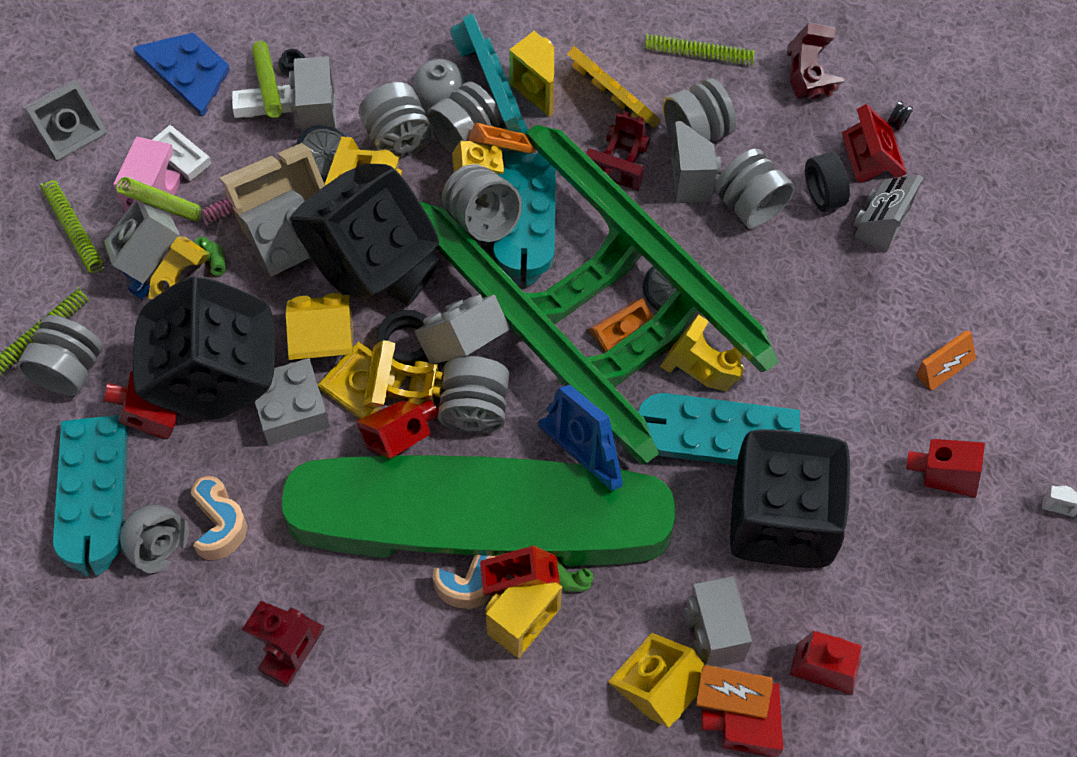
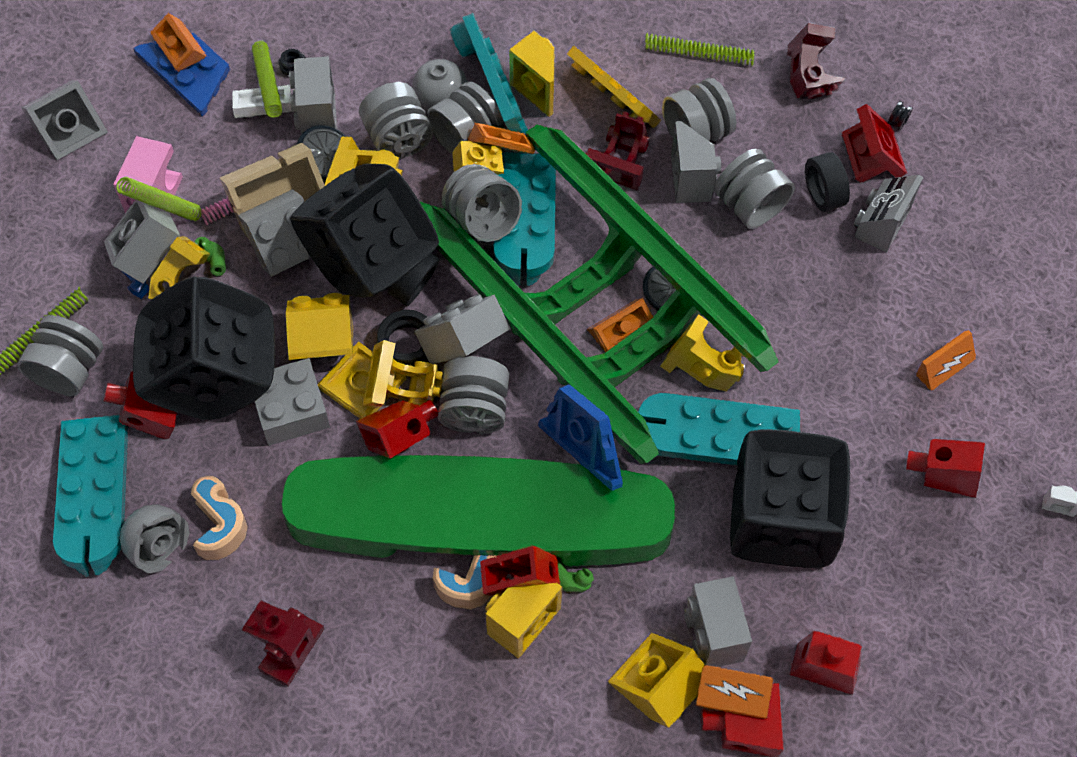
lime piece [40,180,104,273] -> none
white plate [152,125,212,181] -> none
none -> orange slope [150,13,206,71]

